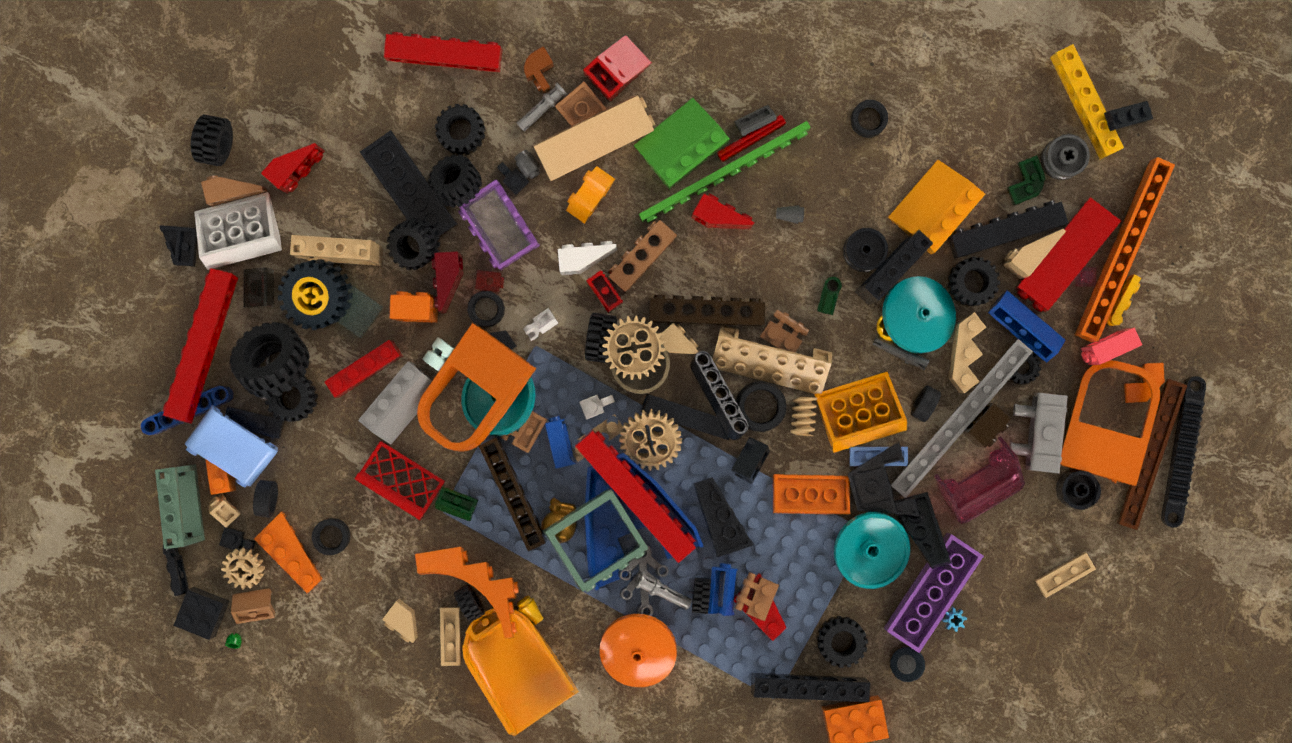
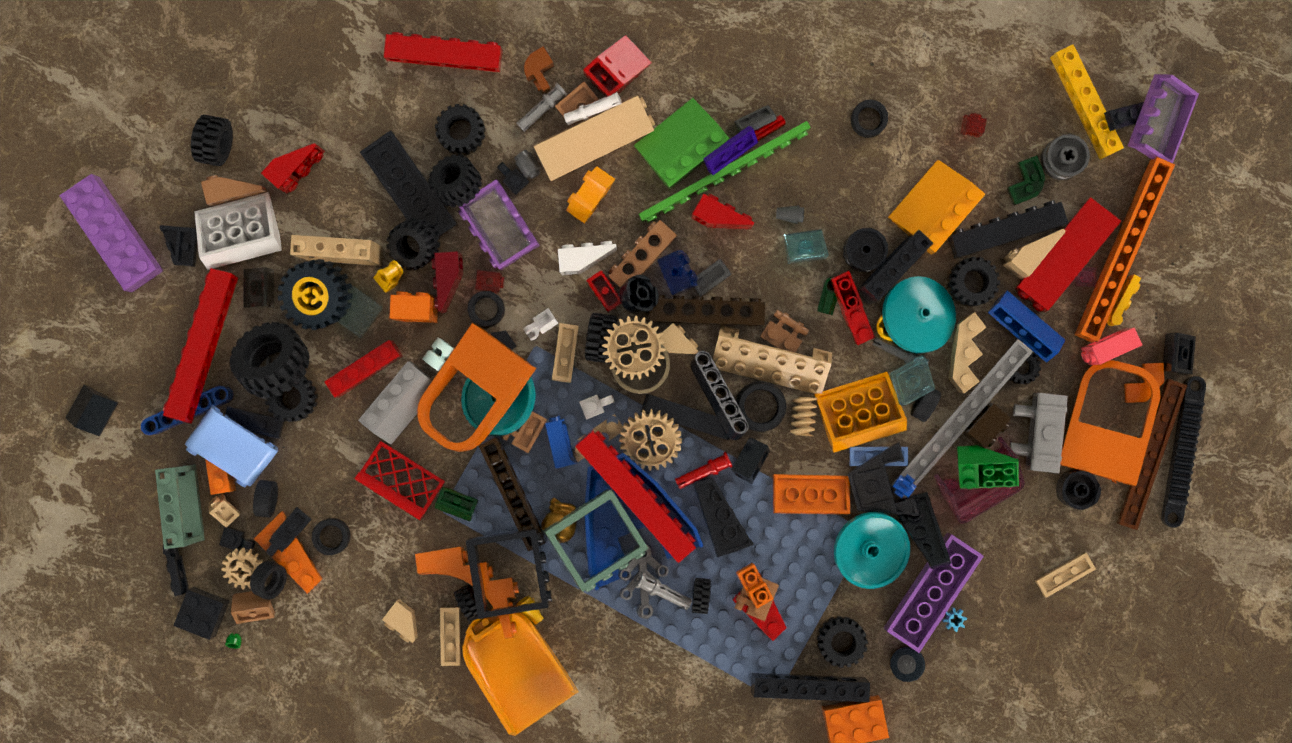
orange dish [600,614,677,687] -> none
blue window [708,563,738,616] -> none
none -> medium lavender brick [59,174,163,292]
none -> black slope [66,384,118,436]
none -> black tyre [250,560,287,600]
none -> black hinge [265,507,312,557]
none -> yellow piece [373,260,404,293]
none -> black window [466,528,552,619]
none -> tan plate [552,323,579,383]
none -> white pin [564,92,622,125]
none -> black cylinder [619,275,659,315]
none -> clear blue brick [657,250,698,295]
none -> red pin [675,452,733,490]
none -> dark grey plate [690,259,732,296]
none -> dark purple plate [703,126,758,175]
none -> orange slope [736,563,773,609]
none -> clear light blue slope [784,229,829,264]
none -> red slope [831,270,875,345]
none -> clear light blue tile [890,355,935,406]
none -> blue gear [892,474,916,498]
none -> green slope [957,445,1019,489]
none -> clear red brick [960,113,987,137]
none -> medium lavender window [1128,74,1199,163]
none -> black slope [1163,333,1196,374]

